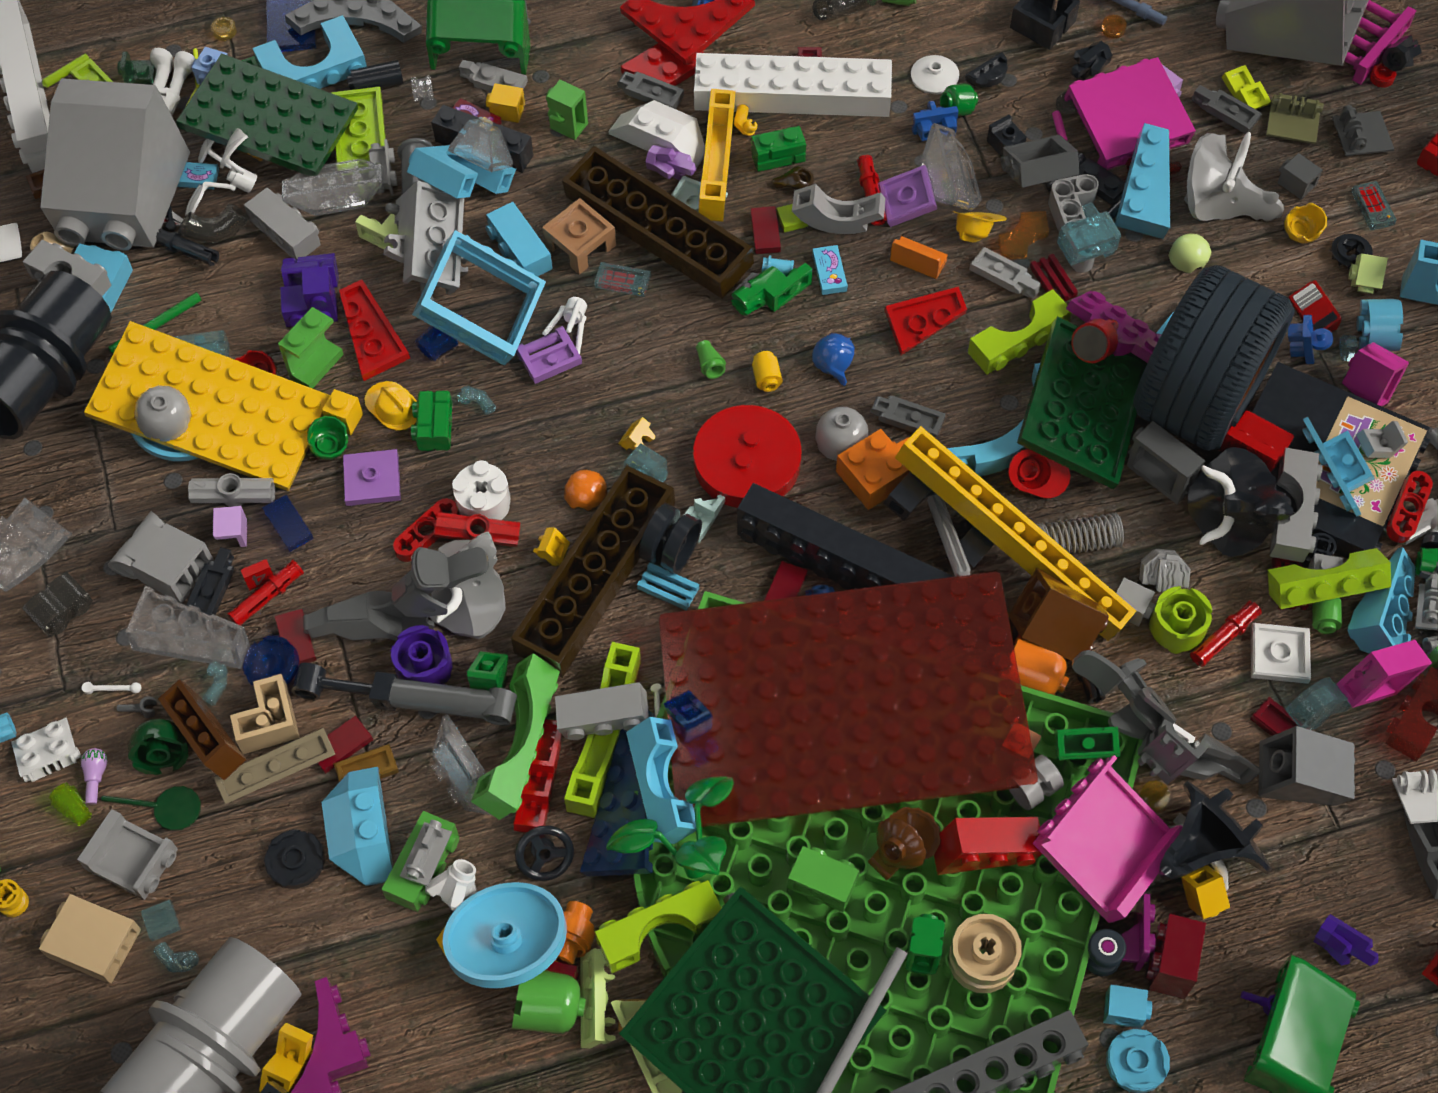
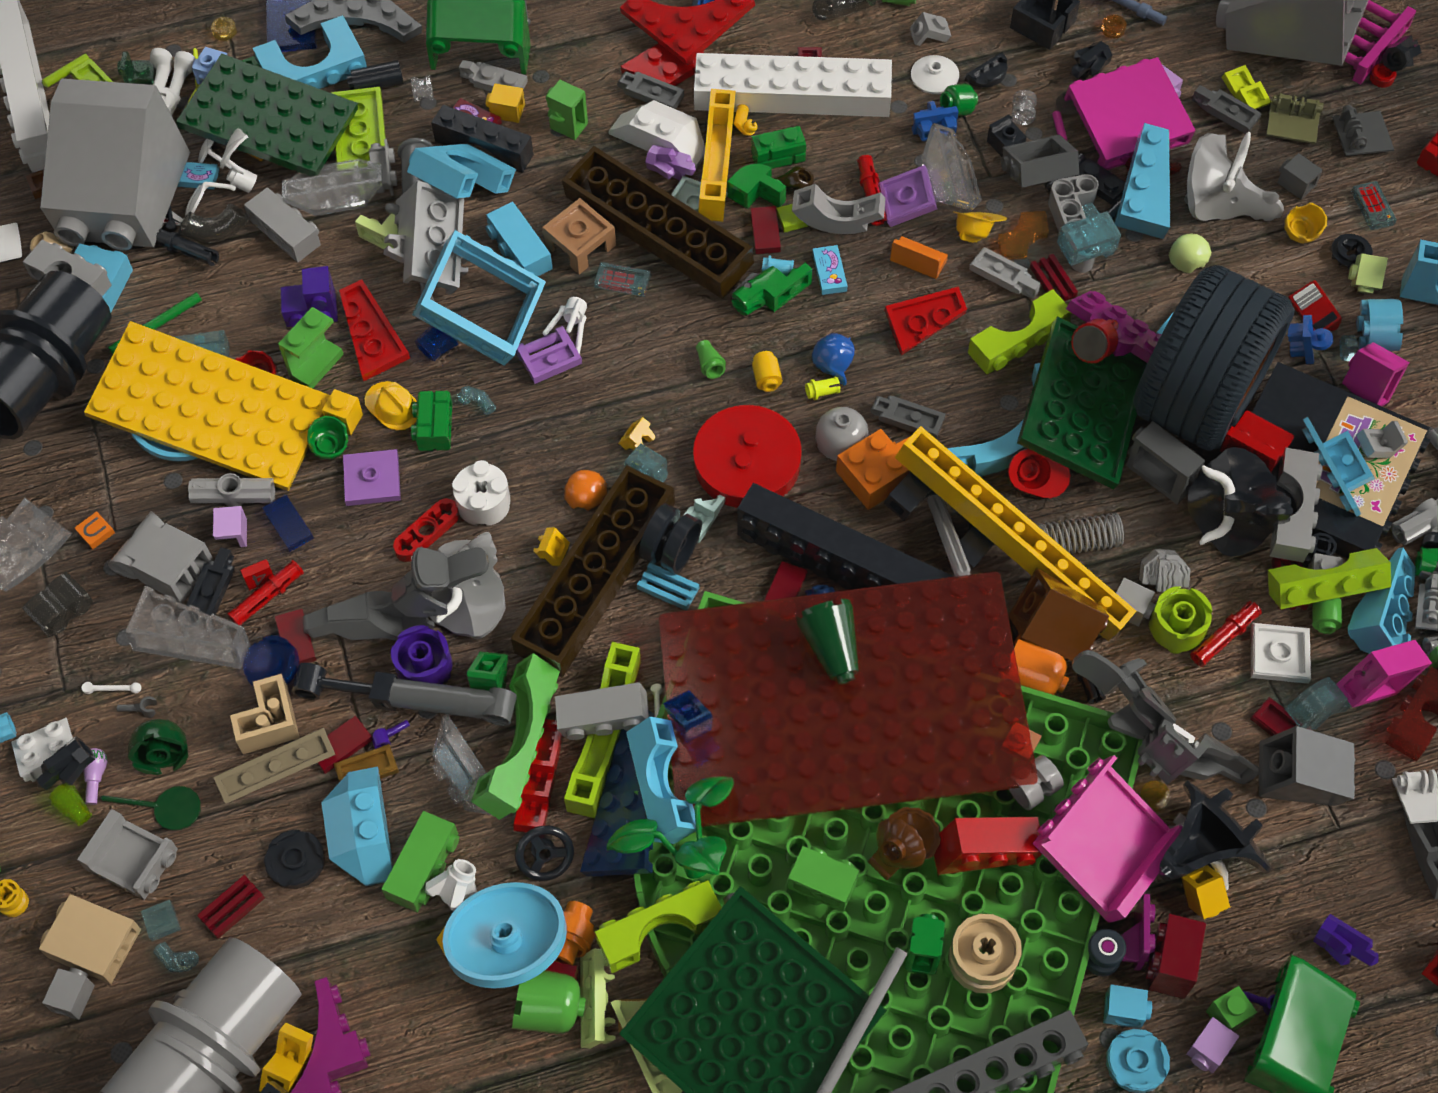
light grey cylinder [135,385,192,442] -> none
reddish brown brick [158,679,246,780] -> none
clear light blue arm [202,661,228,705] -> none
dark purple brick [281,253,339,288] -> none
light grey hinge [400,820,452,887] -> none
red piece [435,512,520,547] -> none
clear slope [448,117,513,172] -> none
green brick [1054,727,1120,760] -> none
red beam [1386,471,1433,543] -> none
none -> black rock [36,736,95,790]
none -> light grey brick [42,967,95,1020]
none -> orange tile [74,511,115,550]
none -> dark red tile [197,874,265,939]
none -> dark purple hand [373,720,410,749]
none -> green brick [727,164,786,209]
none -> dark green cone [796,599,859,684]
none -> neon yellow pin [805,376,840,400]
none -> light grey bracket [910,12,951,46]
none -> clear wheel [1011,90,1037,125]
none -> lavender brick [1187,1017,1239,1073]
none -> bright green brick [1206,986,1258,1032]

